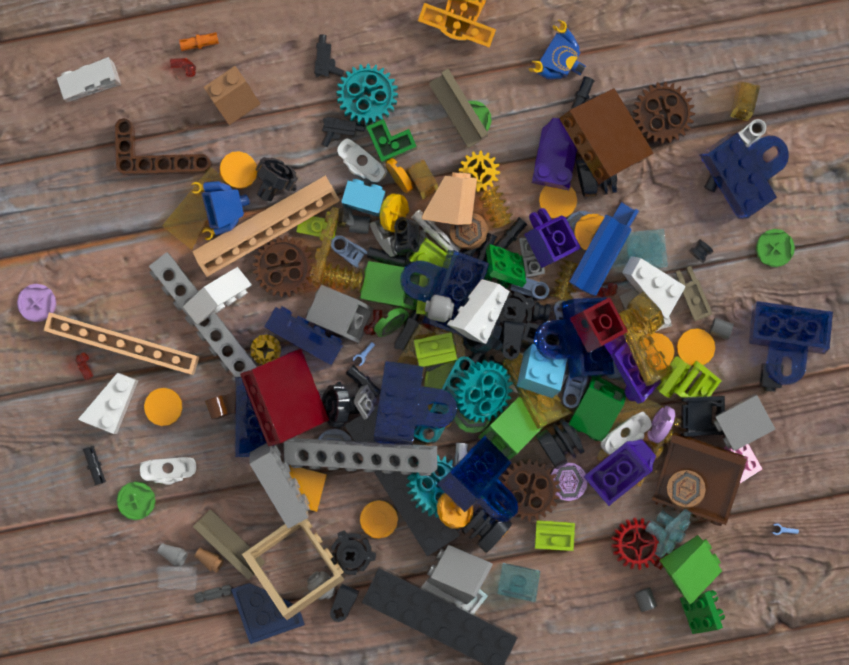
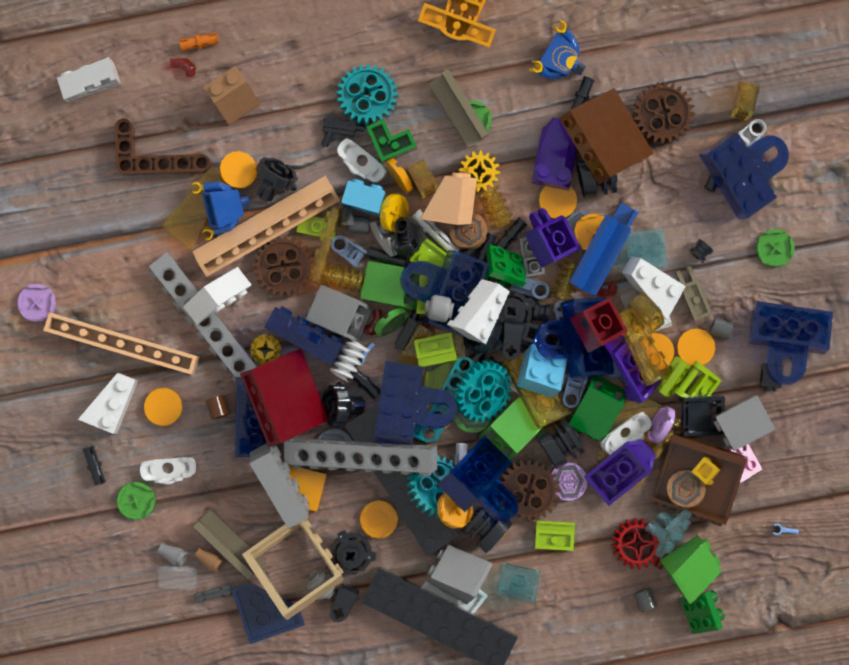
clear red arm [75,352,94,381] -> none
black piece [314,34,345,78] -> none
light grey slope [354,385,377,420] -> none
none -> white piece [330,340,369,383]
none -> yellow panel [692,457,720,485]

